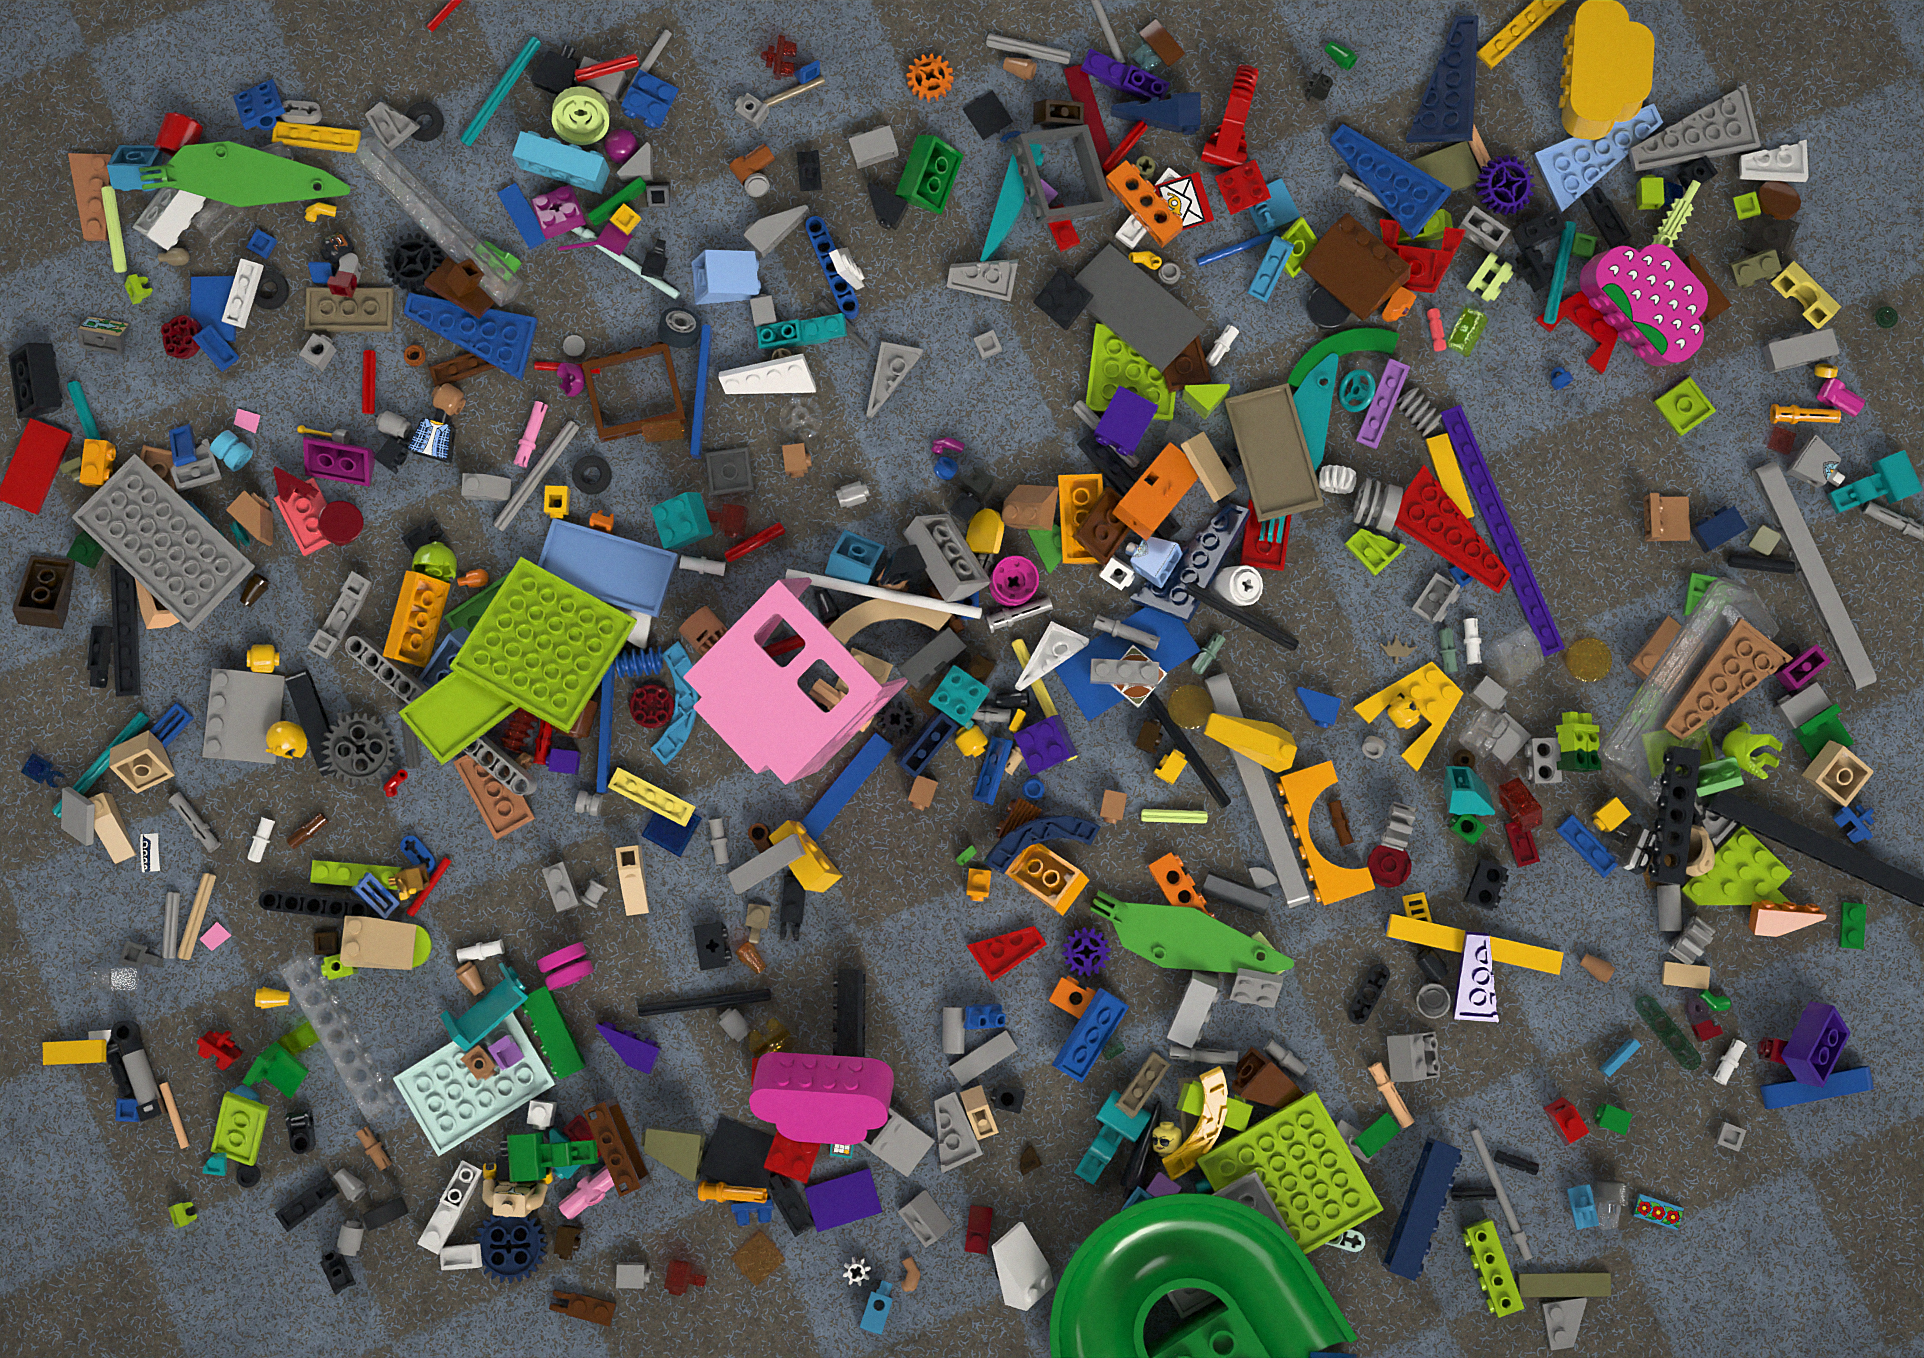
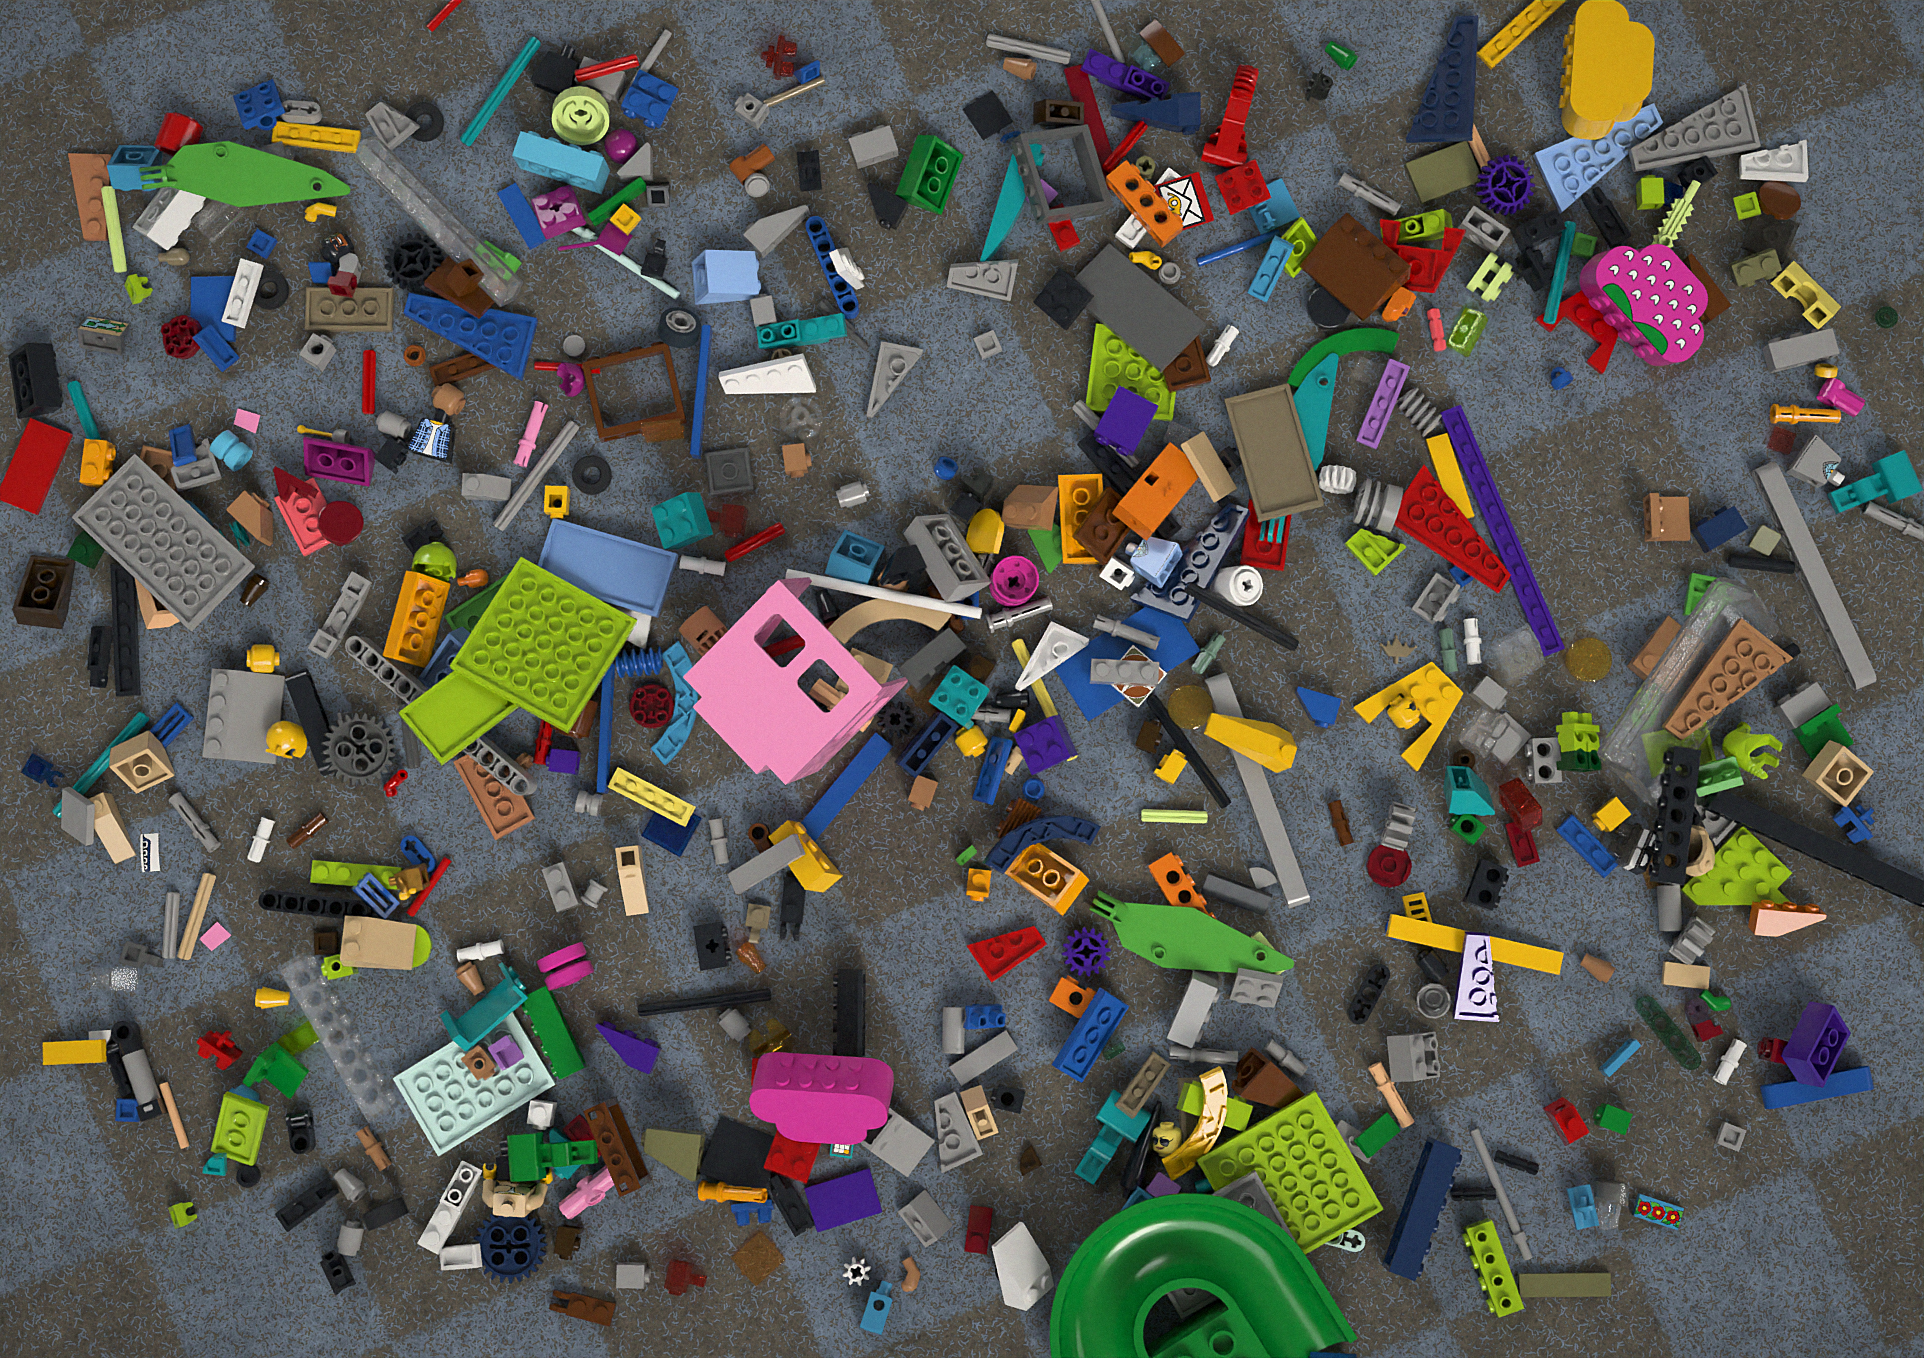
olive tile [59,456,82,482] -> none
clear red piece [499,707,539,754] -> none
orange tile [589,510,614,535] -> none
orange gear [907,54,954,102] -> none
magenta arm [931,437,965,455] -> none
medium nougat brick [1099,789,1127,824] -> none
lime slope [1182,384,1230,420] -> none
light orange arch [1276,760,1375,906] -> none
blue wing [1330,124,1452,240] -> none
teal piece [1339,369,1376,412] -> none
light grey tile [1362,736,1386,759] -> none
light grey wing [1541,1297,1587,1350] -> none
lime tile [1653,376,1716,437] -> none
magenta brick [1774,644,1831,692] -> none
green plate [1839,902,1867,950] -> none

